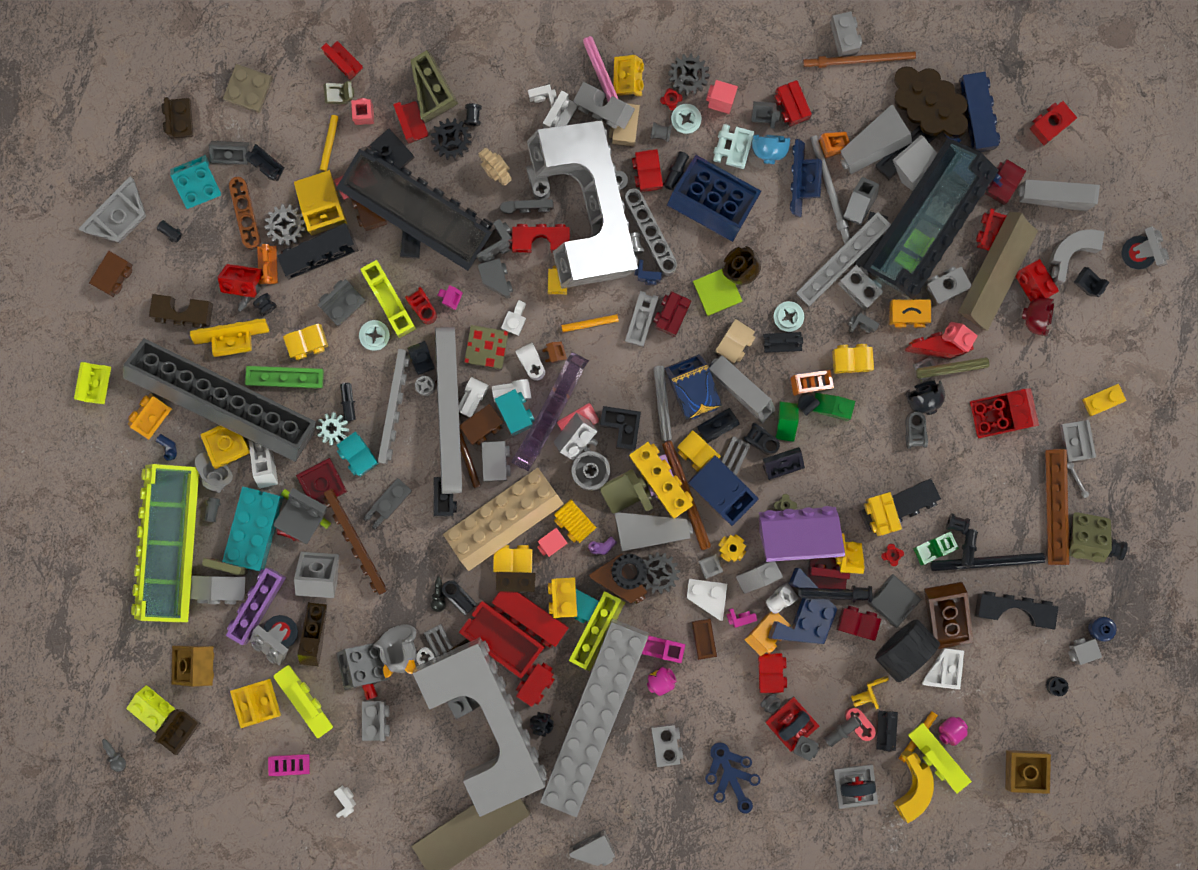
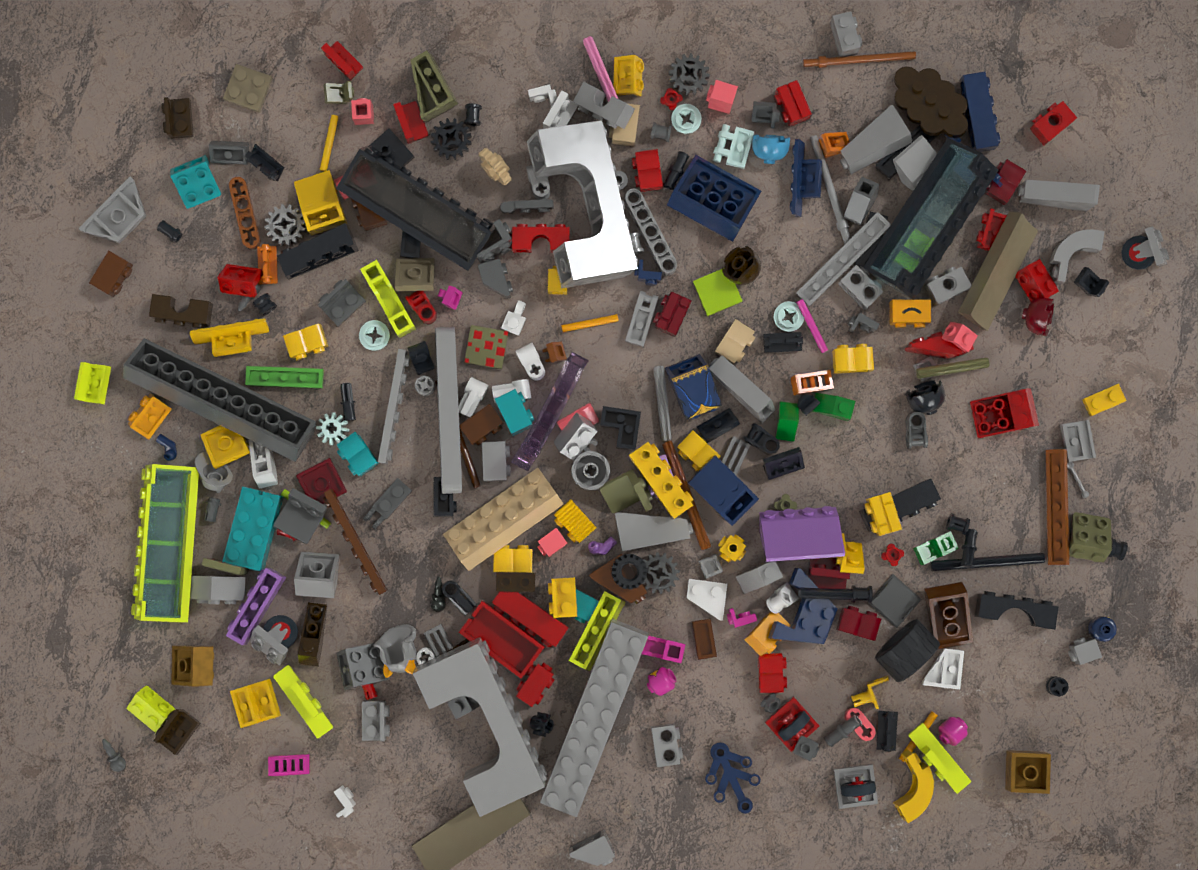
none -> dark tan plate [395,258,435,291]
none -> dark pink bar [796,299,828,353]

